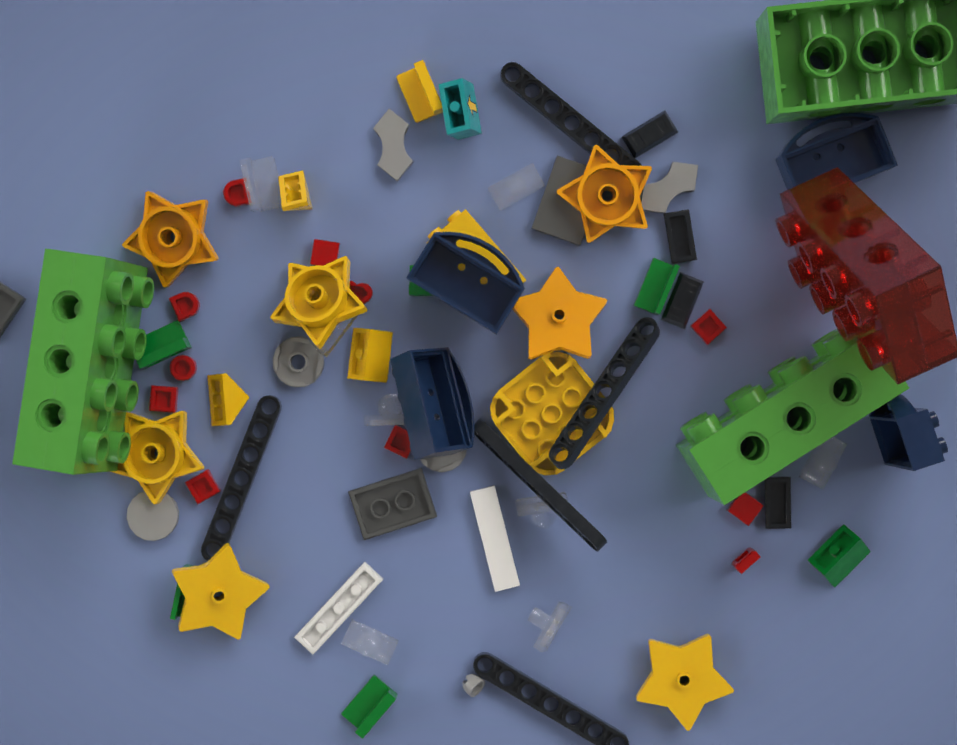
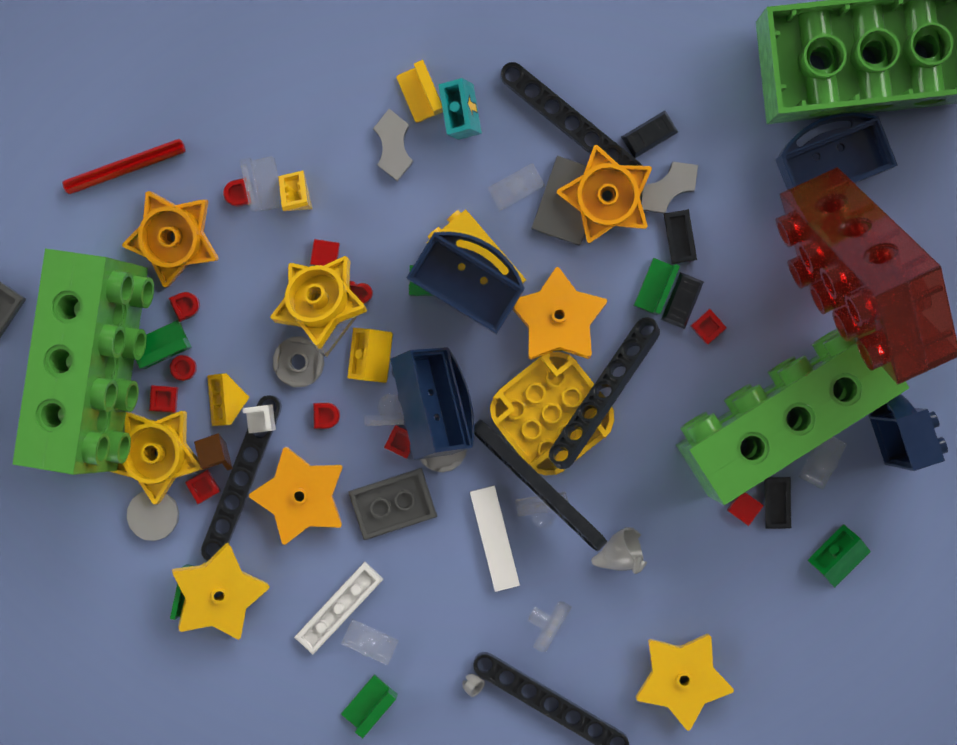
red tile [732,547,761,574] -> none
none -> red axle [62,139,186,194]
none -> reddish brown panel [194,433,233,471]
none -> white panel [243,404,276,433]
none -> light orange plate [249,447,343,545]
none -> red tile [313,403,340,429]
none -> light grey hat [591,527,647,574]

